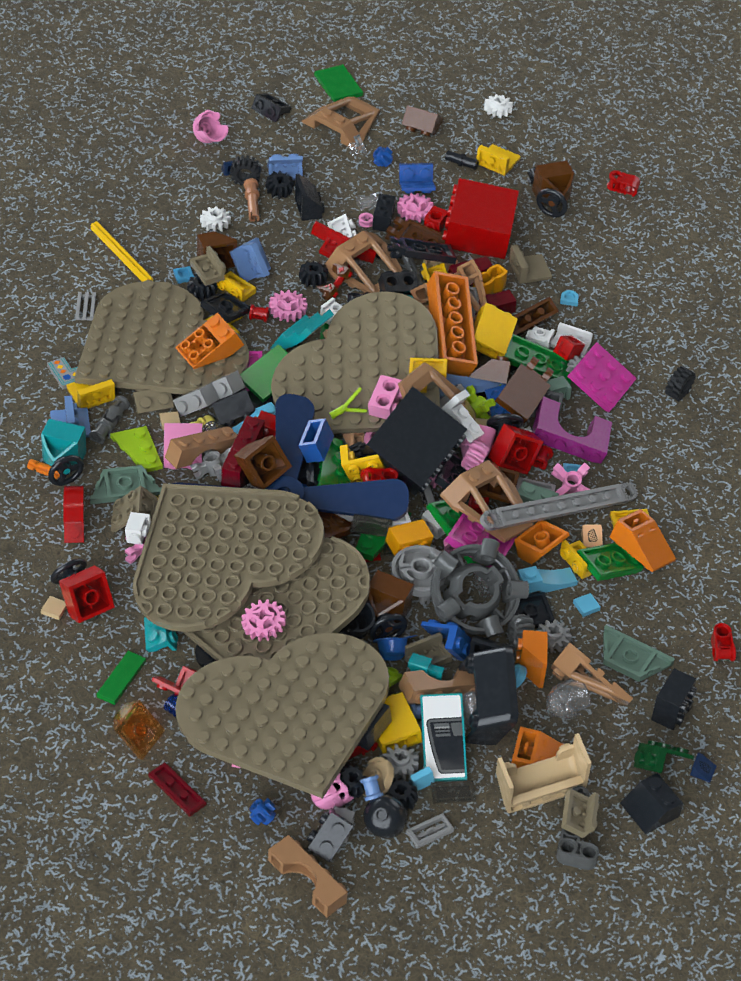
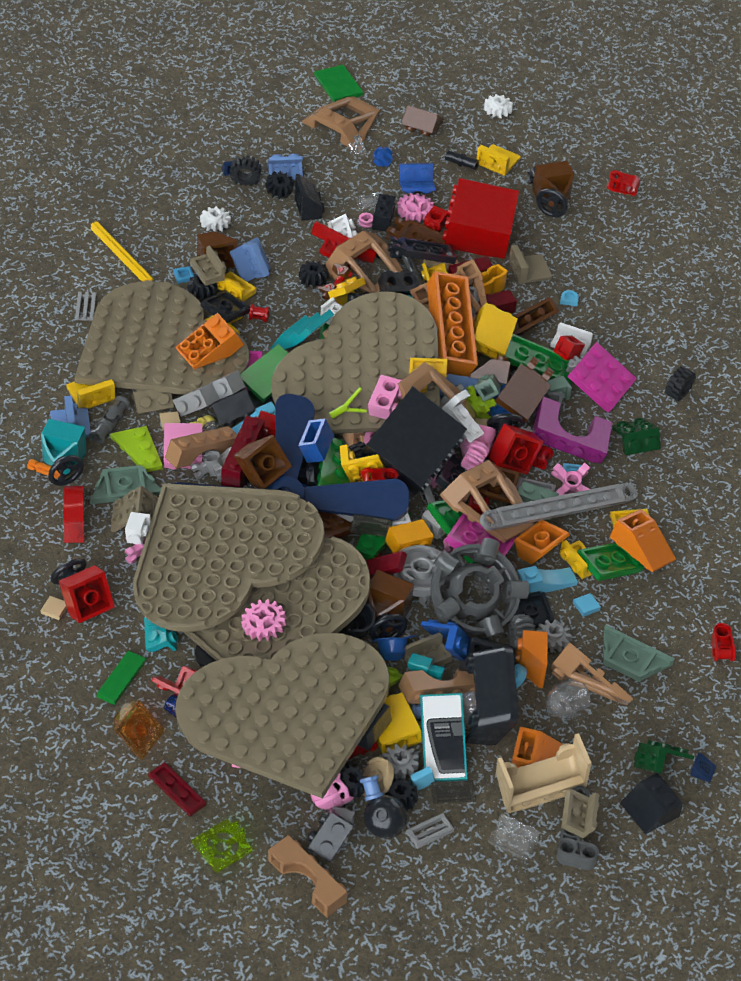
light grey tile [47,357,78,390] -> none
bright pink helmet [193,110,228,143] -> none
nougat pin [244,178,260,221] -> none
blue gear [249,798,276,825] -> none
black bracket [252,93,292,122] -> none
bright pink gear [269,290,307,322] -> none
white brick [526,326,555,349] -> none
light nougat slope [581,524,603,548] -> none
black brick [651,668,697,731] -> none
none -> clear neon green piece [191,819,253,873]
none -> yellow bracket [328,276,366,305]
none -> dark red tile [365,551,407,580]
none -> sand green brick [474,374,500,402]
none -> clear bracket [488,814,540,862]
none -> dark green bracket [612,418,661,455]

